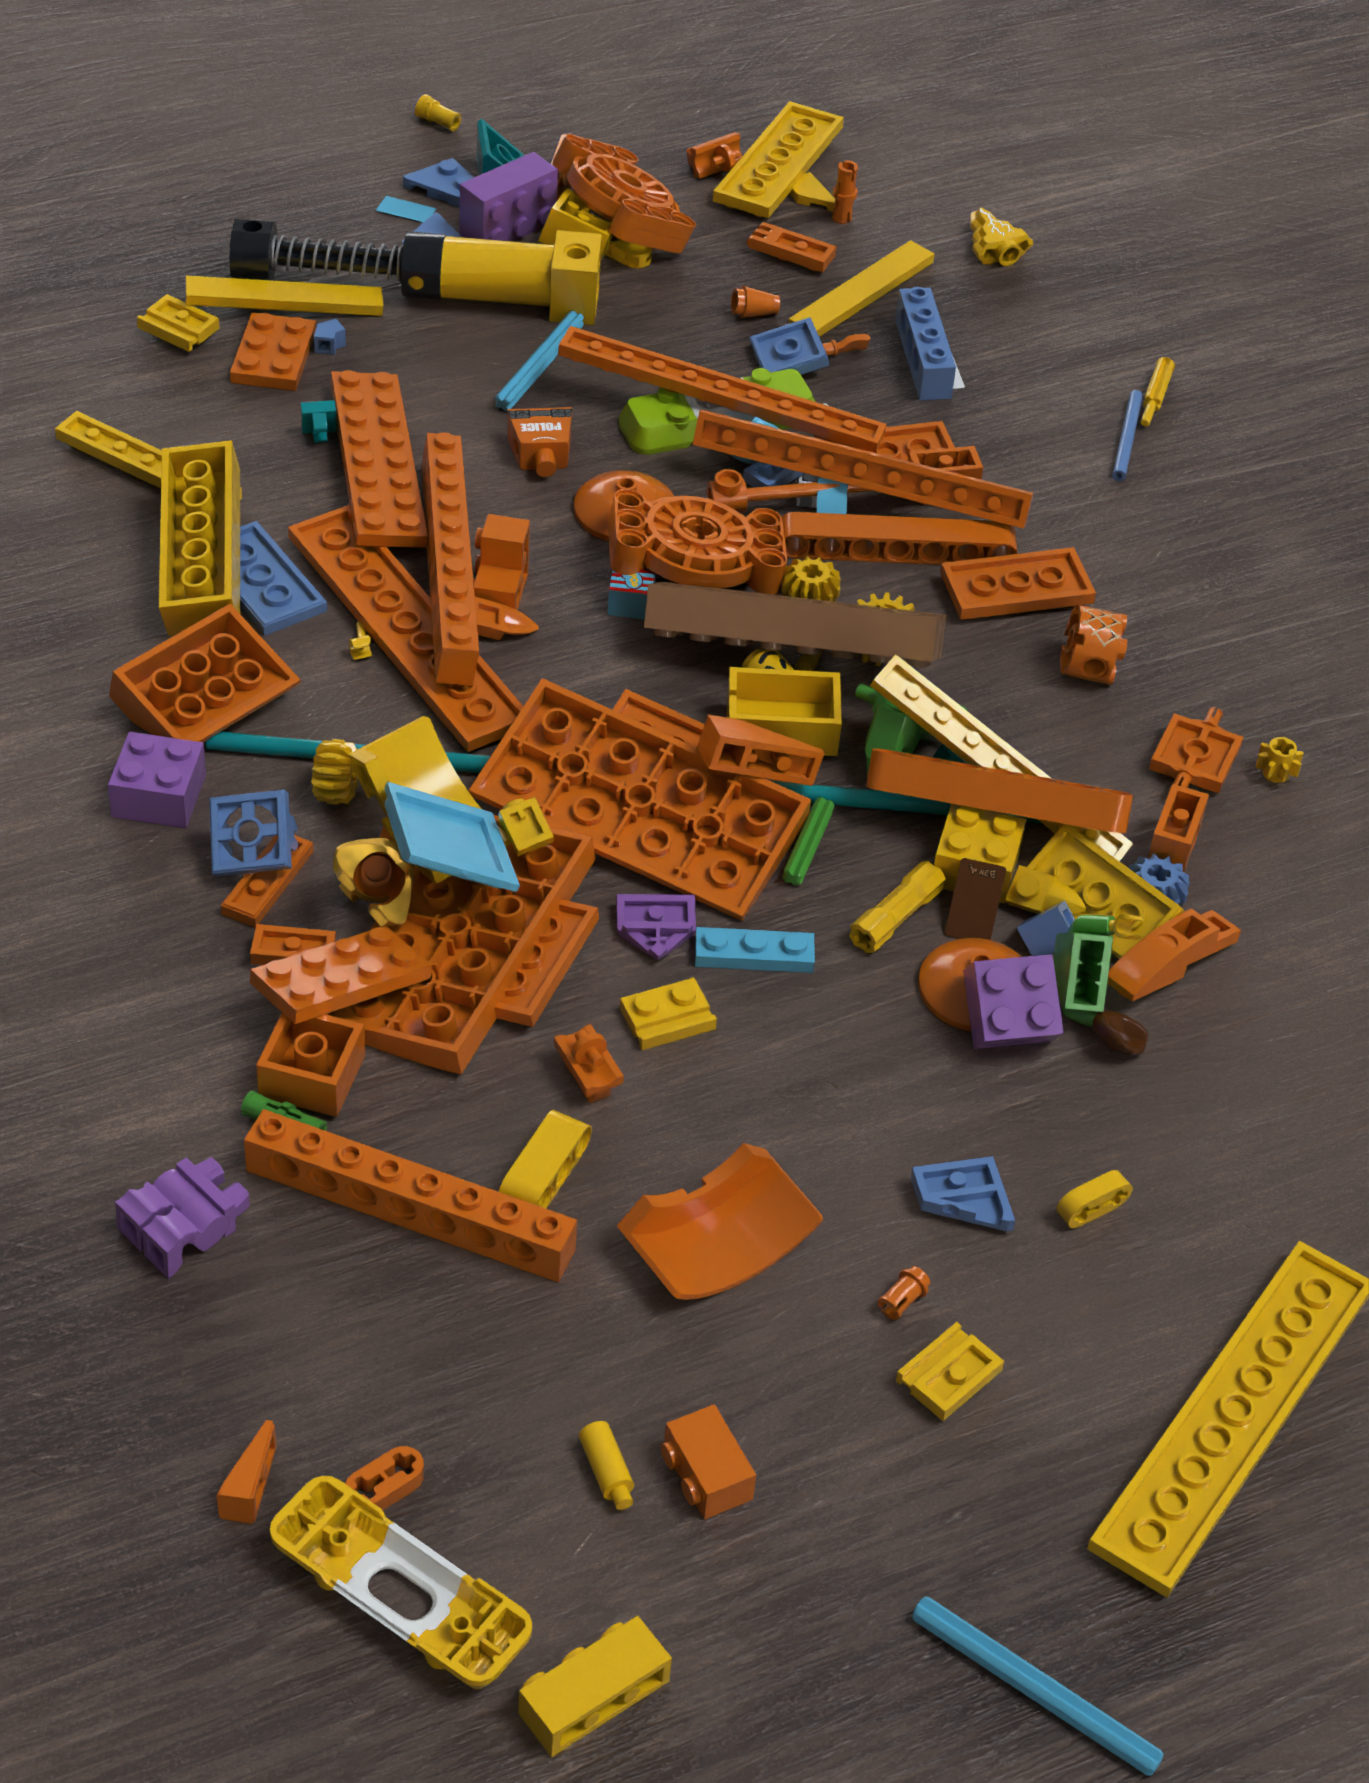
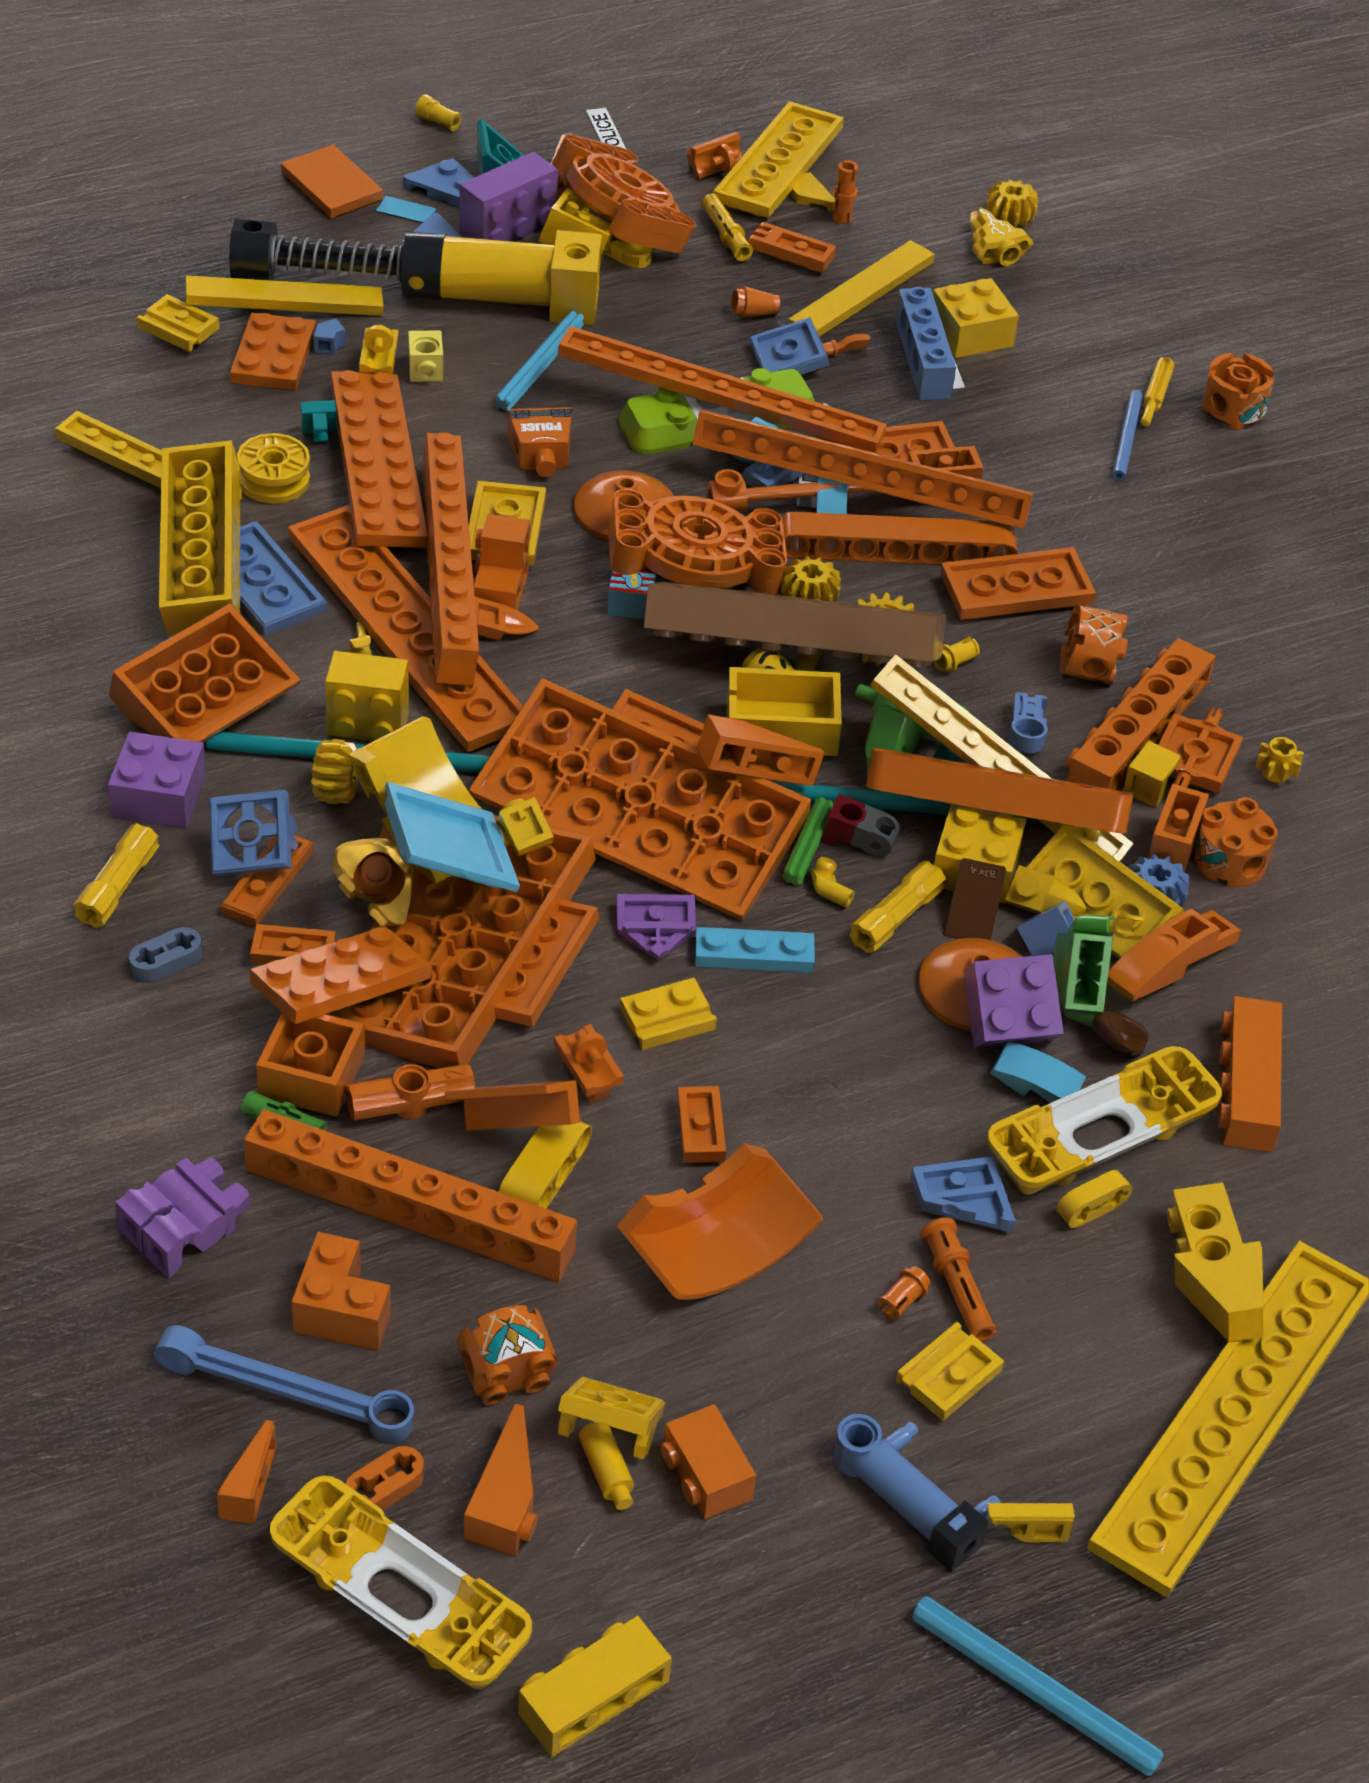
none -> yellow axle [73,823,160,928]
none -> sand blue beam [129,927,202,983]
none -> medium blue piece [153,1325,414,1444]
none -> yellow wheel [237,433,310,504]
none -> orange tile [281,145,384,218]
none -> orange brick [291,1232,391,1351]
none -> yellow brick [325,651,409,741]
none -> orange piece [345,1064,475,1121]
none -> yellow hips [359,325,399,374]
none -> light yellow brick [408,330,443,382]
none -> orange panel [445,1080,580,1131]
none -> orange brick [456,1305,558,1406]
none -> orange slope [464,1403,538,1557]
none -> yellow plate [469,481,546,566]
none -> yellow piece [558,1377,666,1459]
none -> white sticker [586,108,626,149]
none -> orange plate [677,1086,726,1163]
none -> yellow pin [701,194,753,261]
none -> yellow arm [811,857,855,908]
none -> leg [821,794,900,858]
none -> medium blue piece [833,1414,1001,1572]
none -> orange pin [920,1217,997,1342]
none -> yellow brick [933,278,1019,358]
none -> yellow pin [934,636,980,673]
none -> yellow gear [986,179,1038,228]
none -> yellow piece [987,1046,1222,1195]
none -> yellow tile [987,1503,1075,1543]
none -> medium azure slope [990,1041,1086,1103]
none -> medium blue piece [1009,692,1048,753]
none -> orange brick [1066,638,1216,790]
none -> yellow panel [1123,741,1181,808]
none -> yellow brick [1167,1182,1263,1342]
none -> orange brick [1193,797,1278,887]
none -> orange brick [1201,353,1274,430]
none -> orange brick [1217,996,1282,1152]

